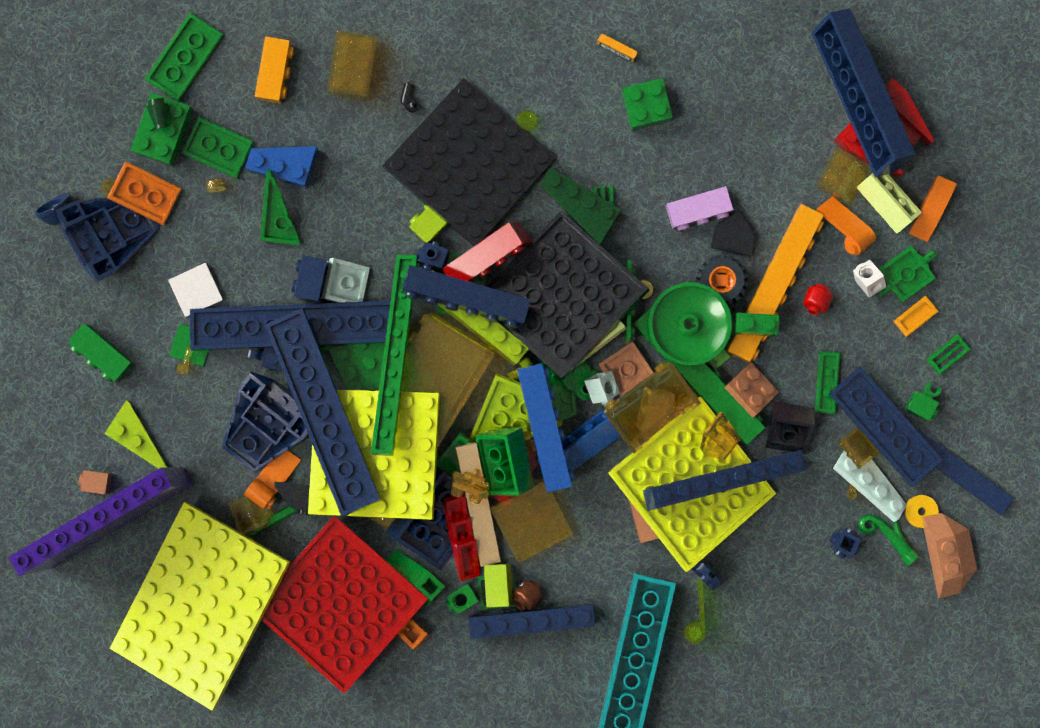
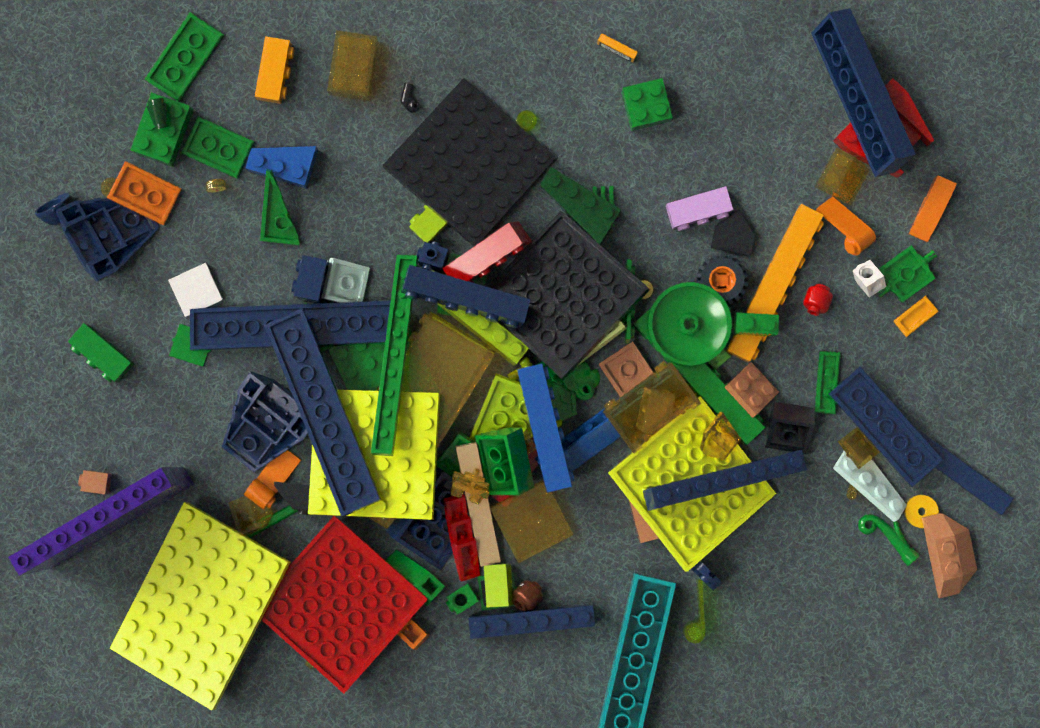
lime wing [104,400,167,469] -> none
clear yellow hand [177,346,191,375] -> none
dark blue plate [248,348,282,371] -> none
light aqua brick [584,370,620,405] -> none
dark blue brick [829,528,862,559] -> none
yellowish green brick [856,173,922,233] -> none
green brick [904,382,942,421] -> none
green tile [925,334,971,375] -> none

